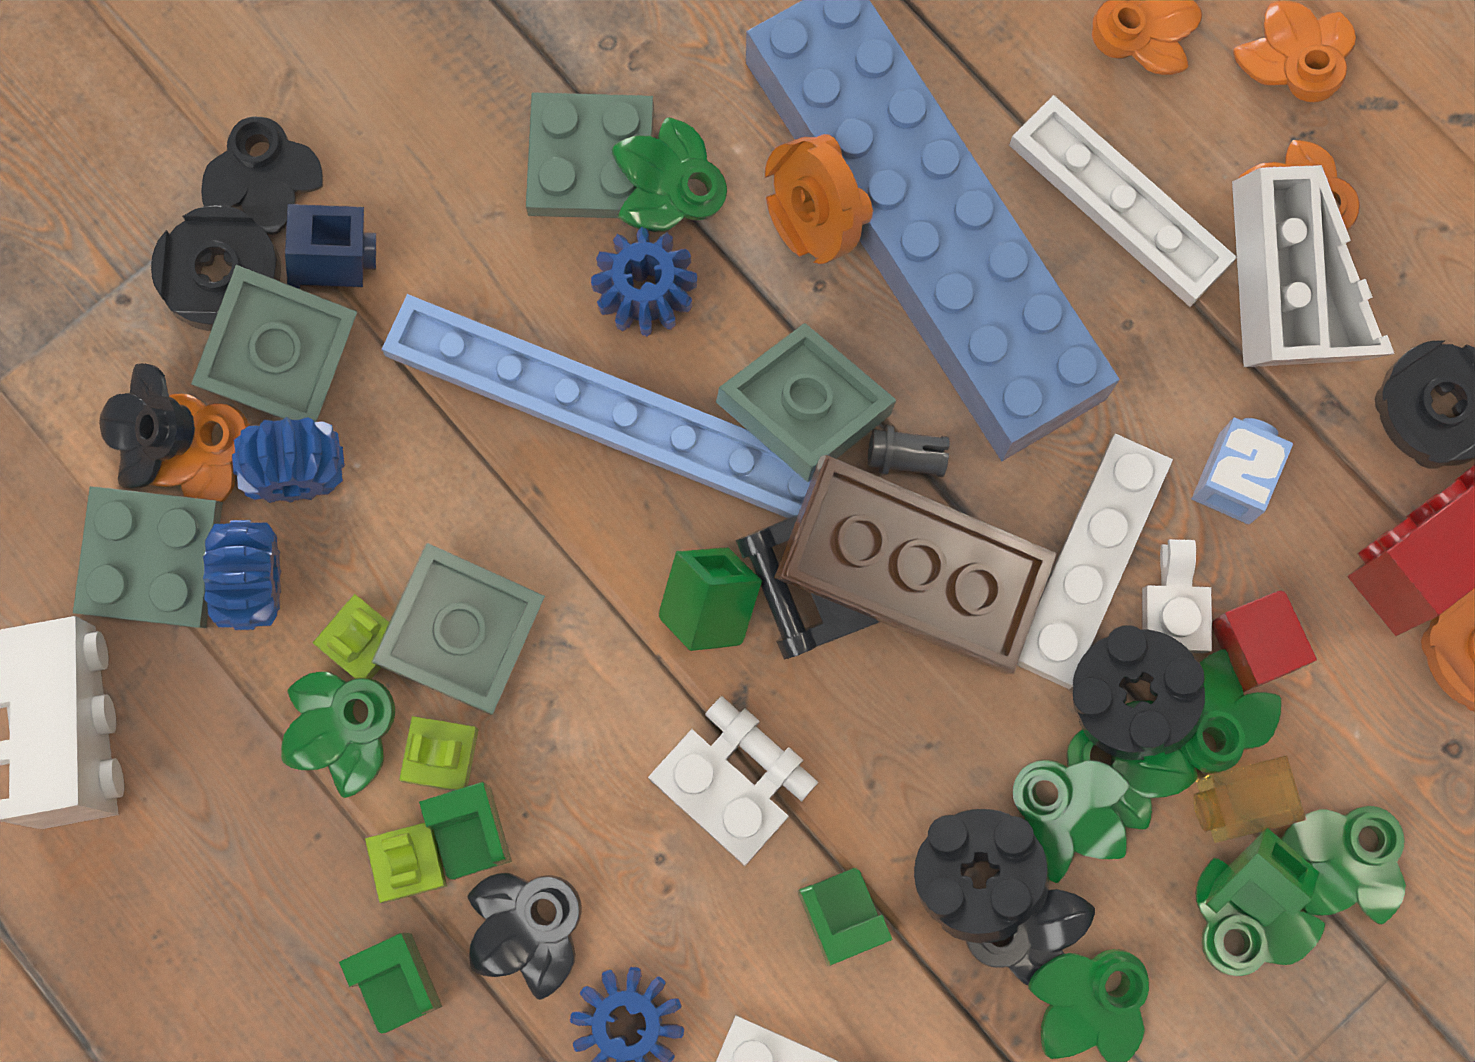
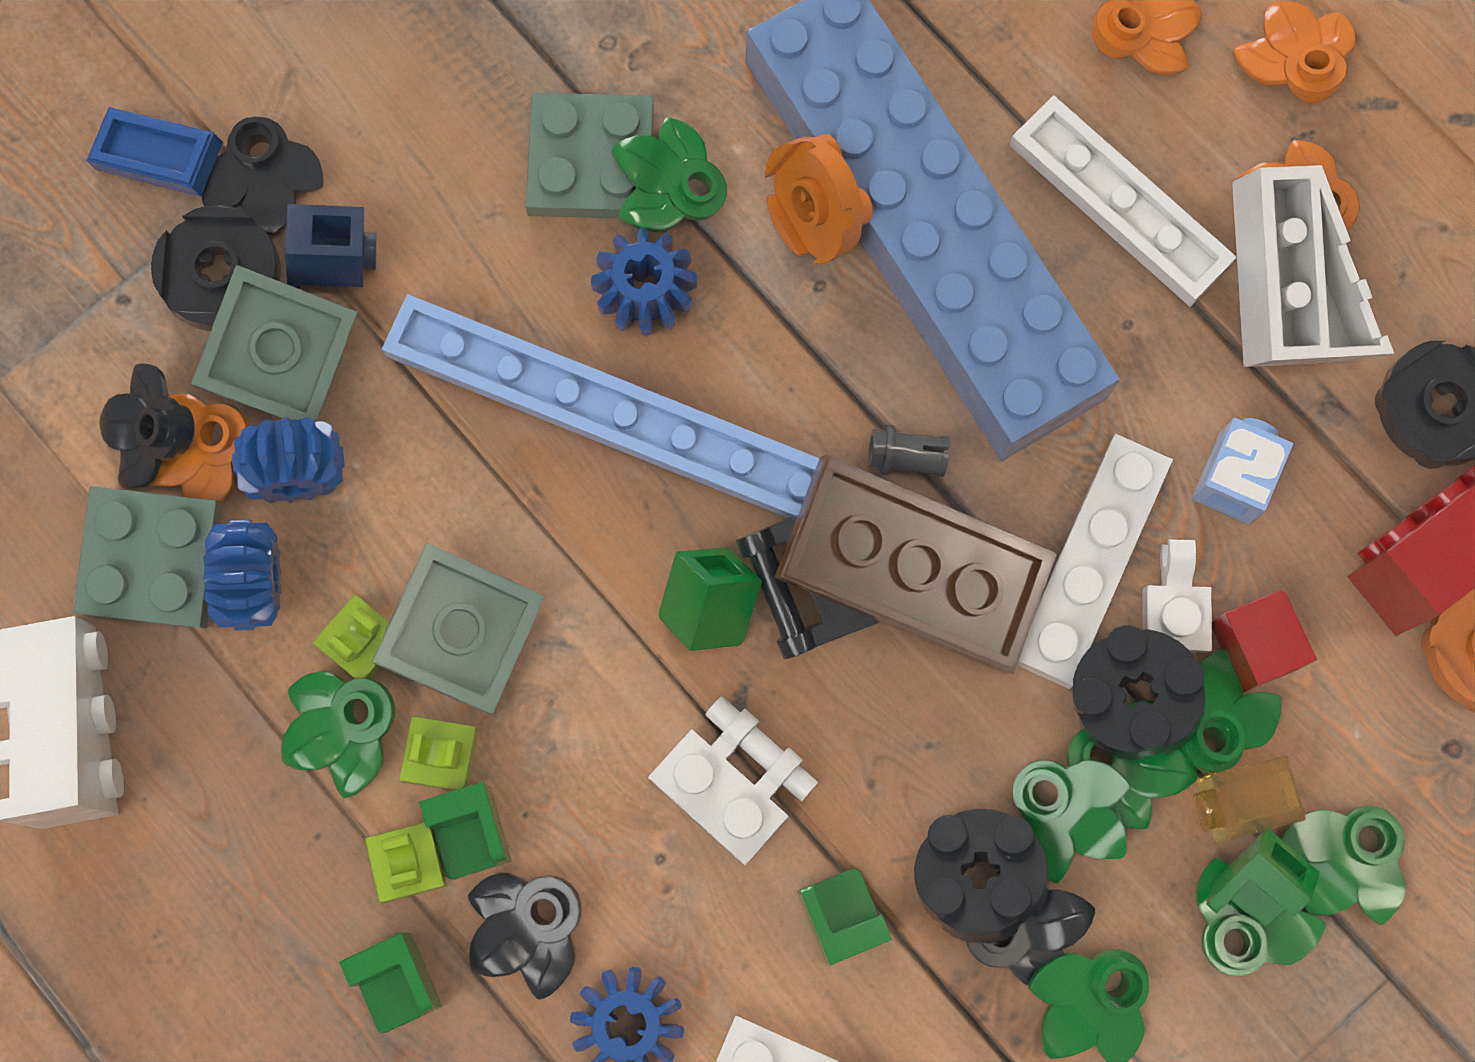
sand green plate [716,323,896,482] -> none
none -> blue tile [86,107,223,197]

